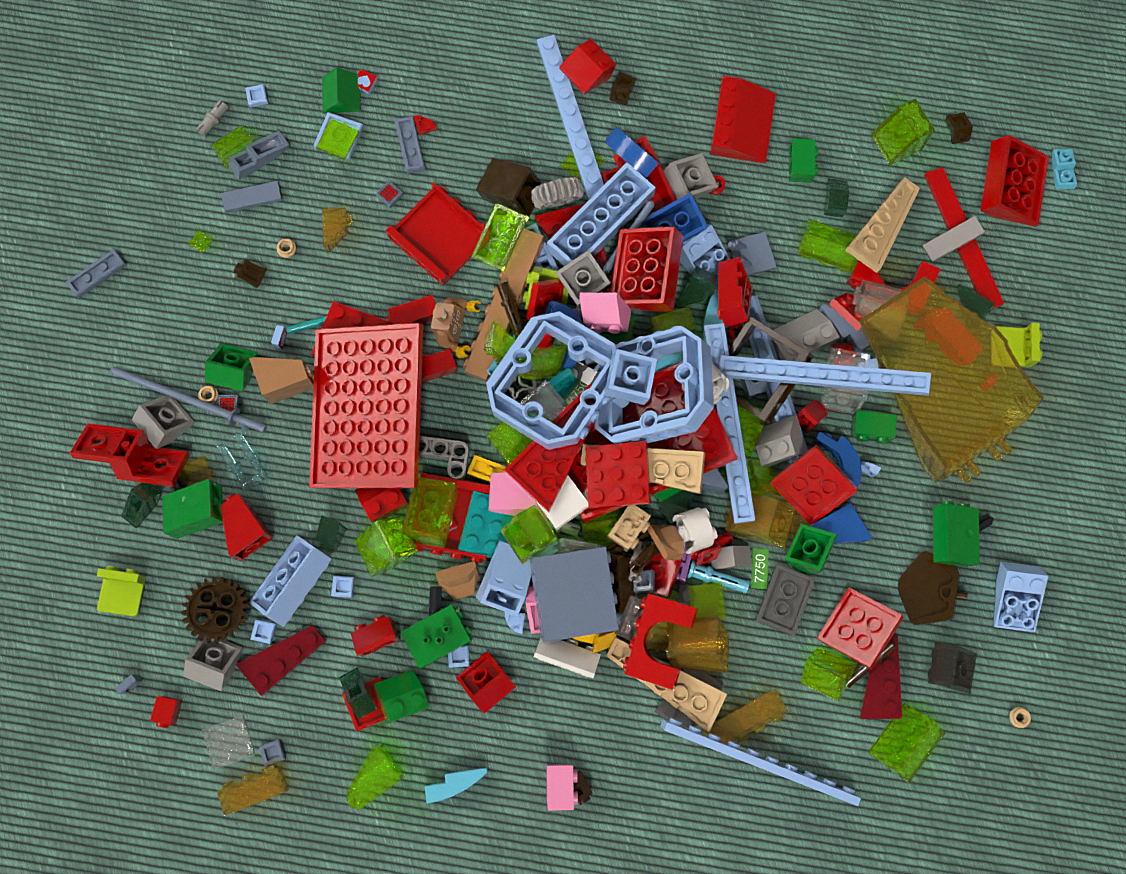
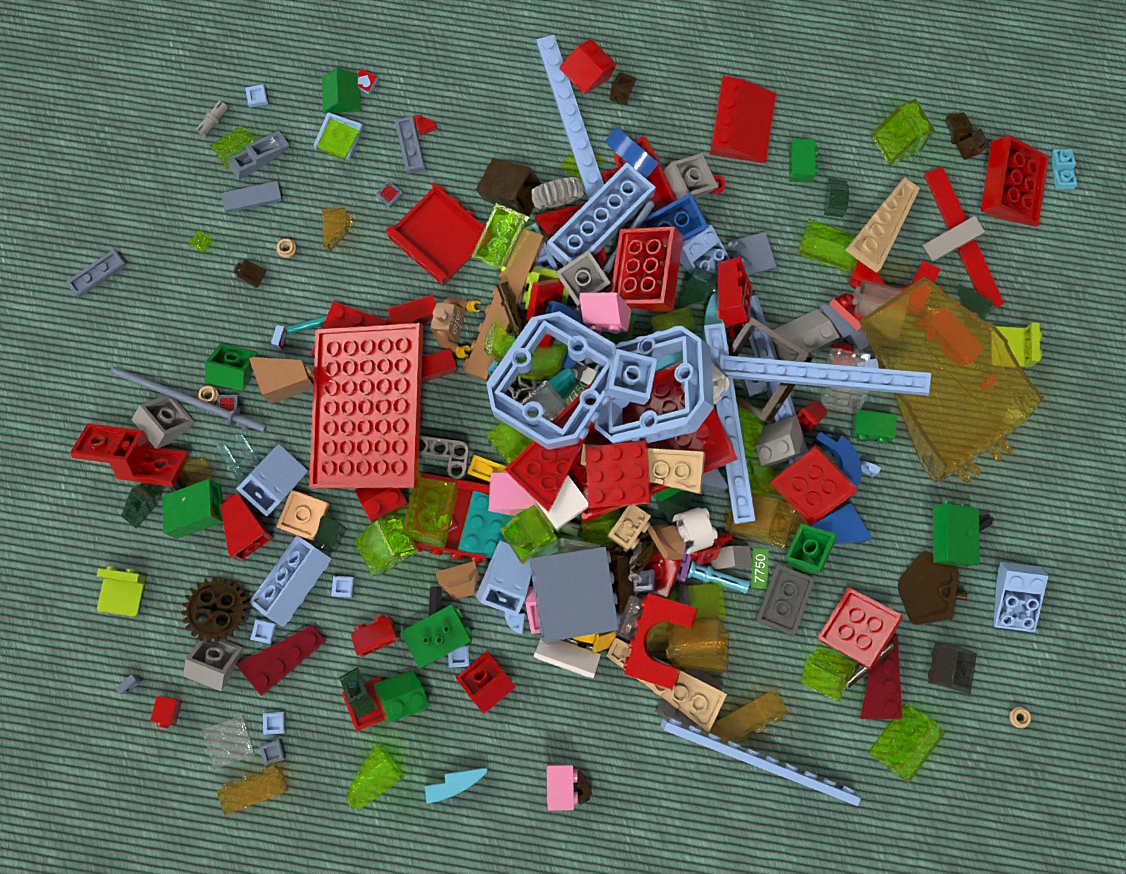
none -> light blue slope [236,444,308,517]
none -> light blue tile [263,712,286,735]
none -> light nougat plate [276,490,330,542]
none -> dark brown bracket [956,128,990,160]

